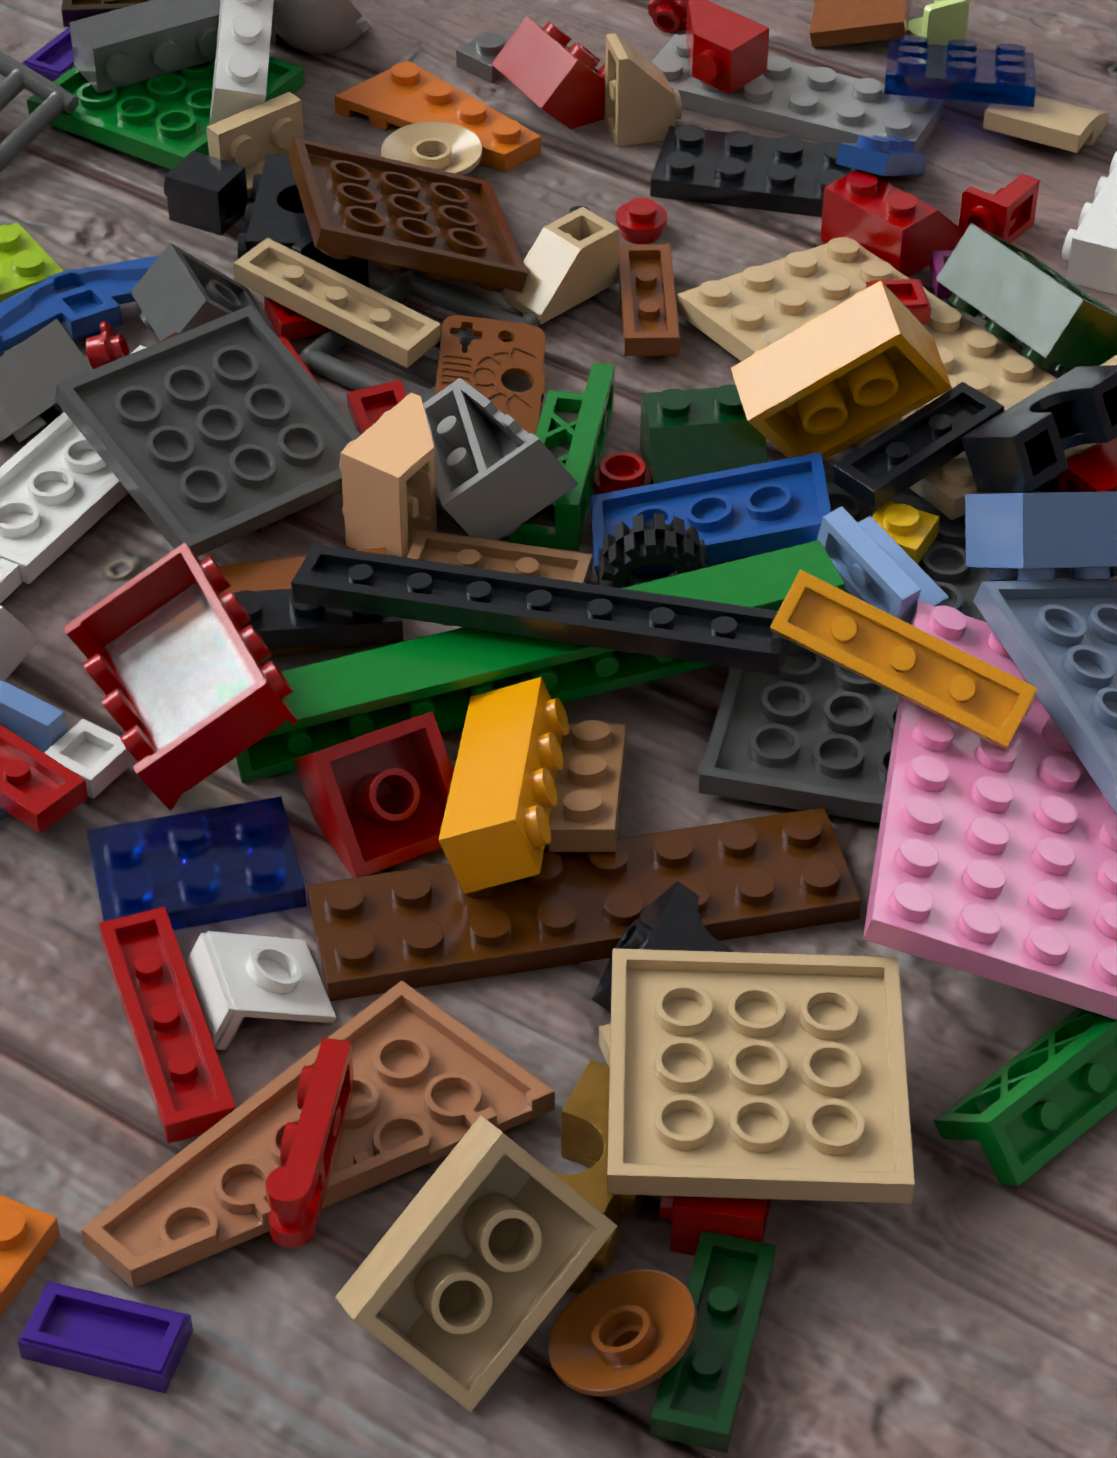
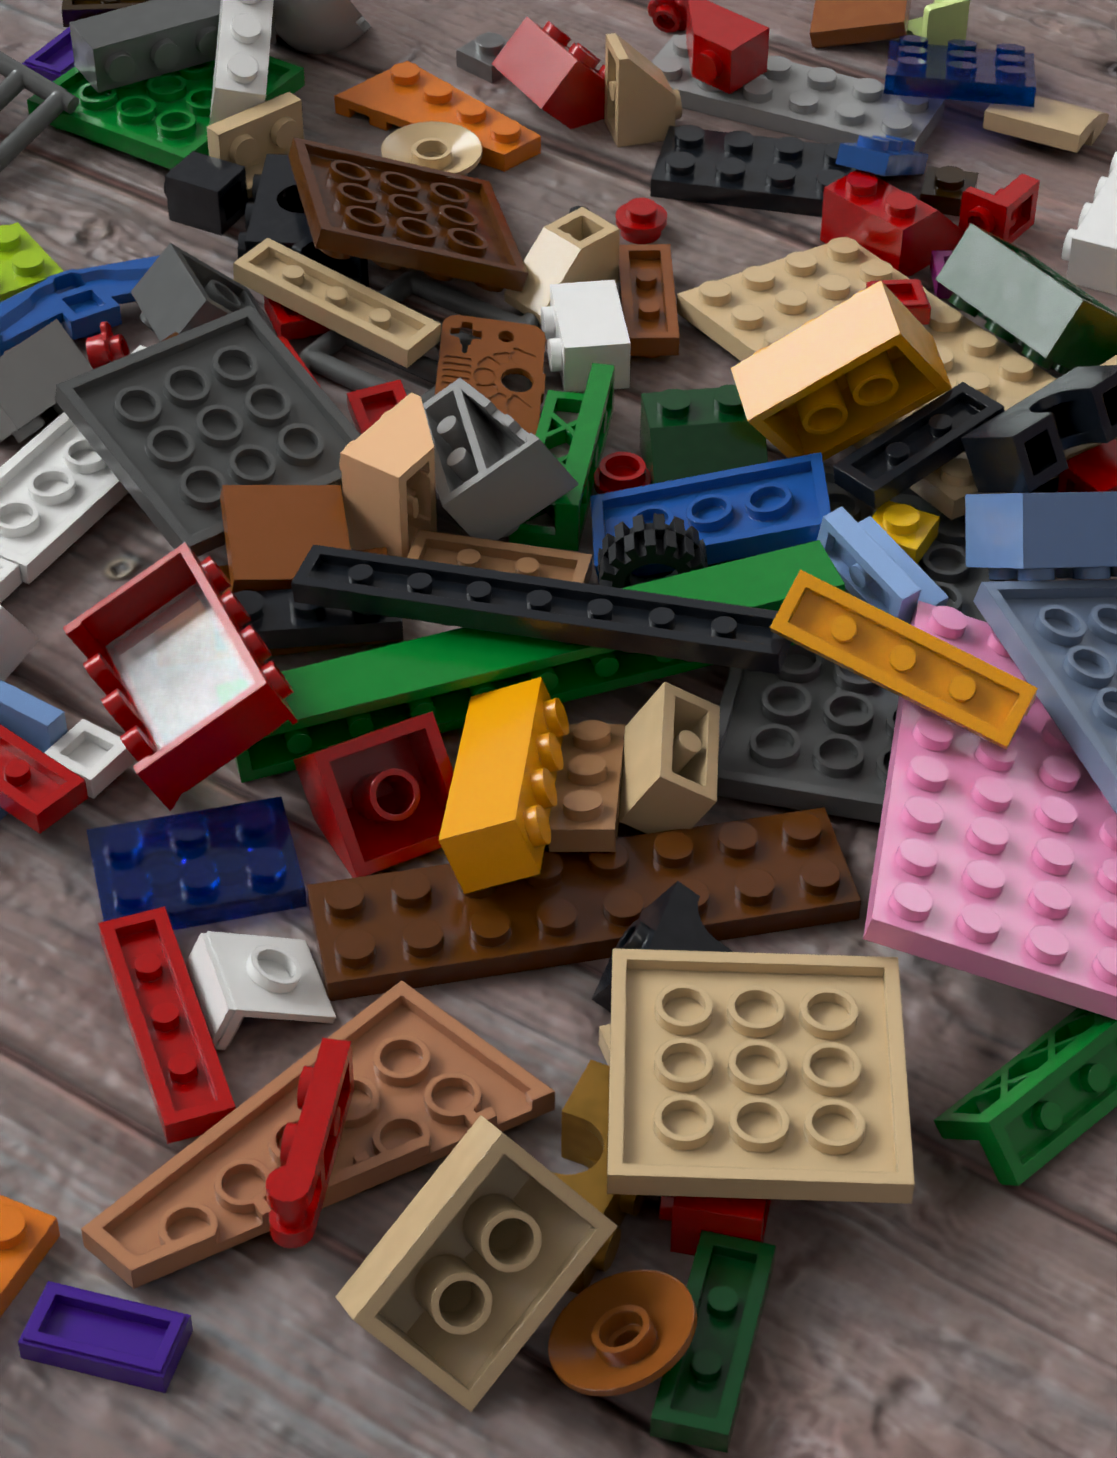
none -> dark orange tile [220,485,351,593]
none -> white brick [541,280,631,393]
none -> tan brick [619,682,720,834]
none -> dark brown plate [920,166,978,216]

